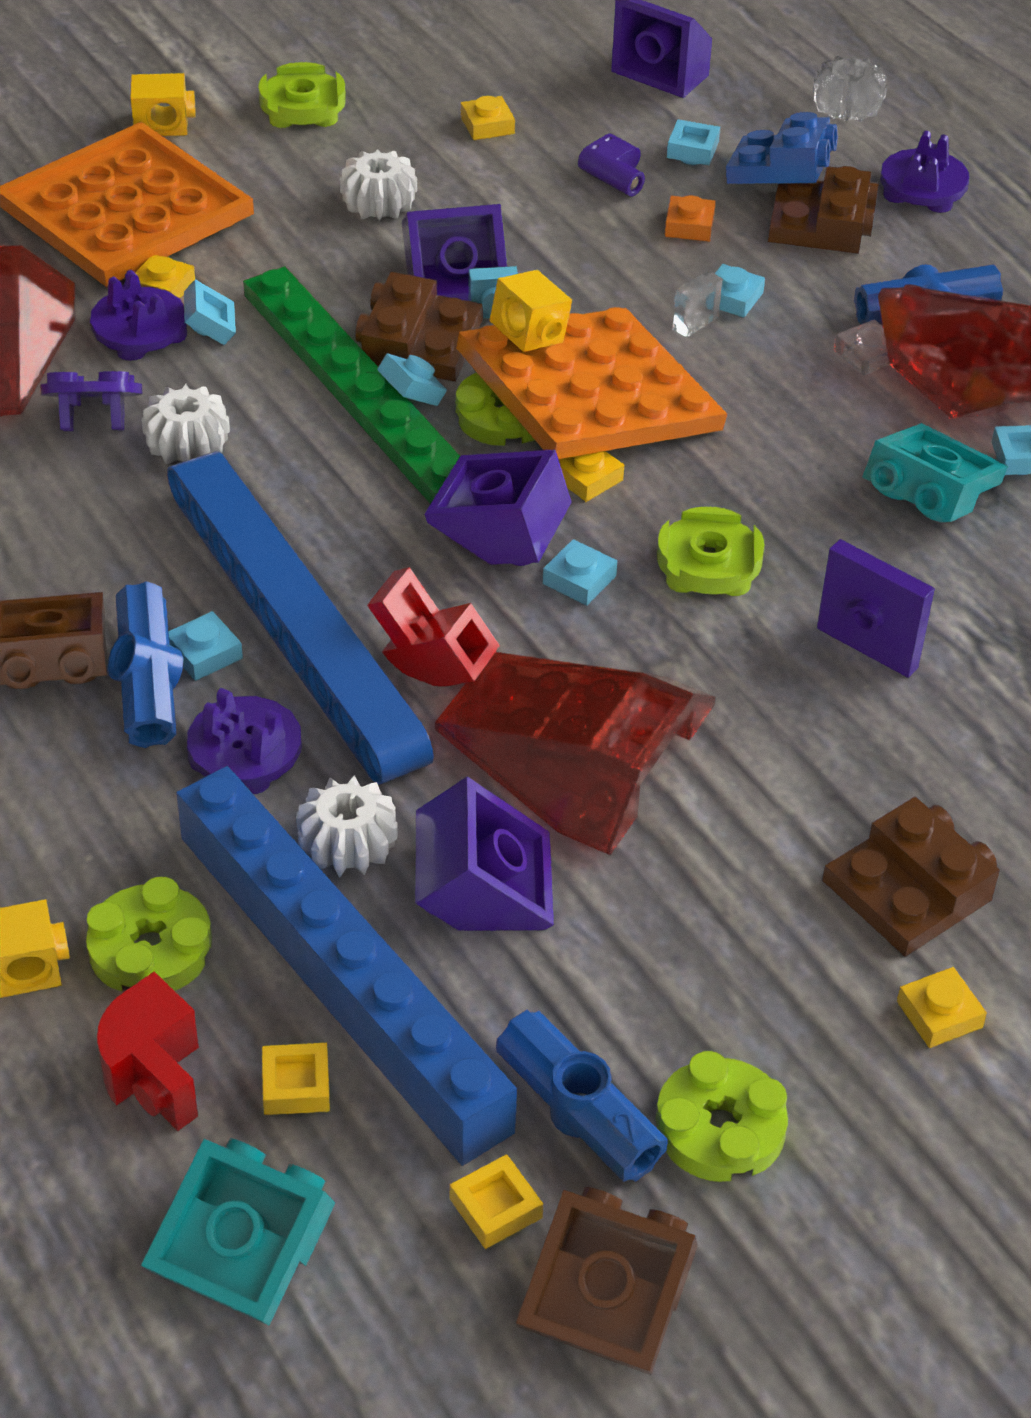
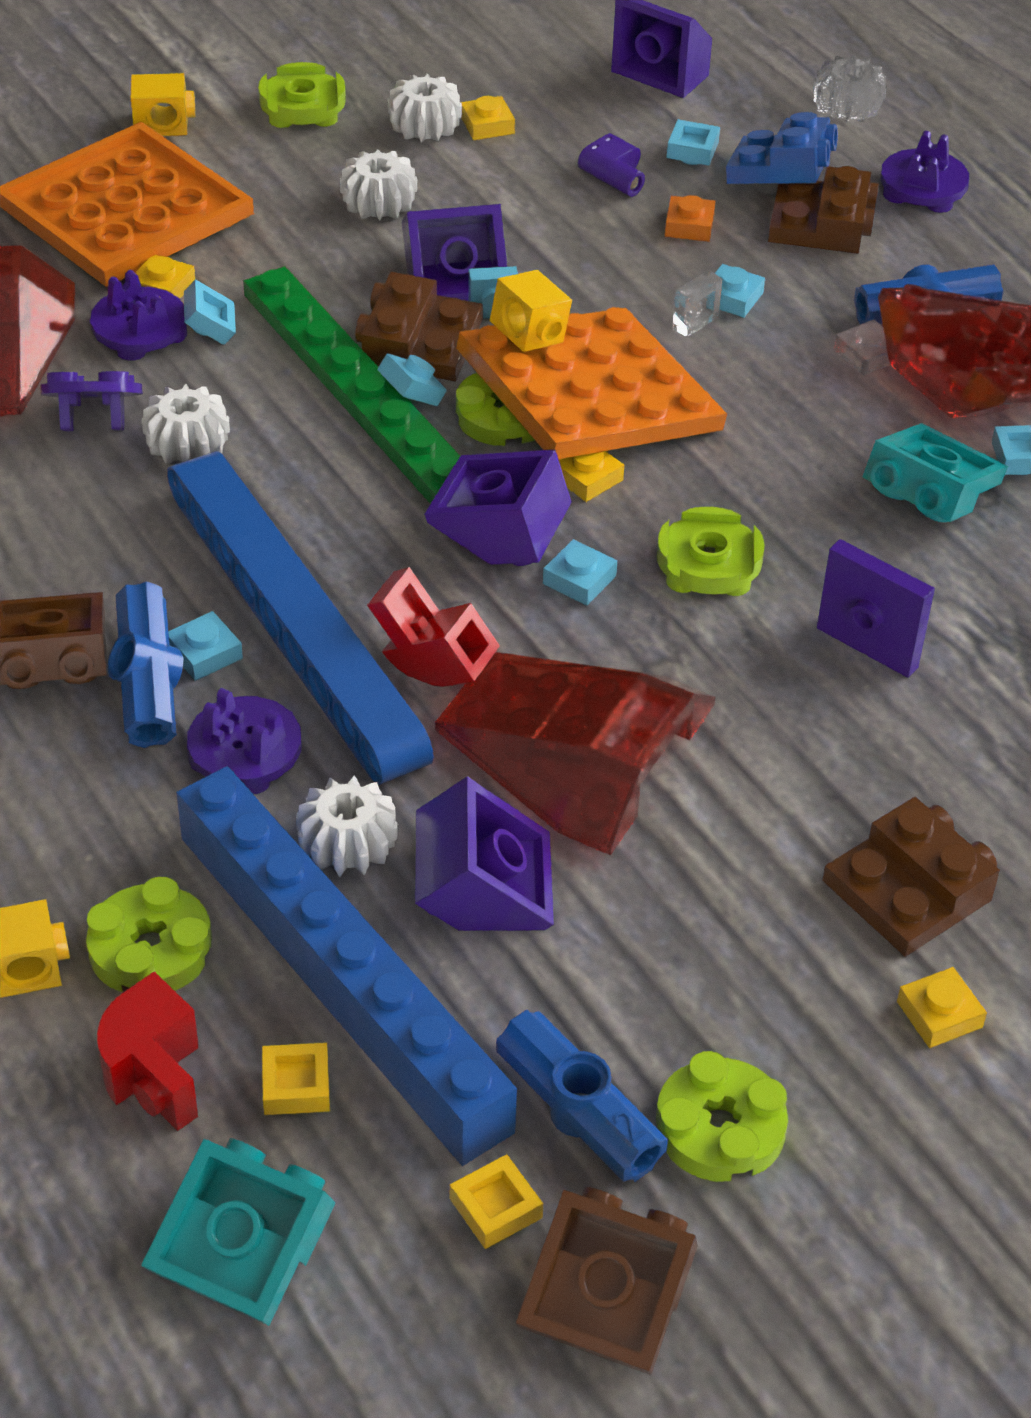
none -> white gear [388,74,462,143]

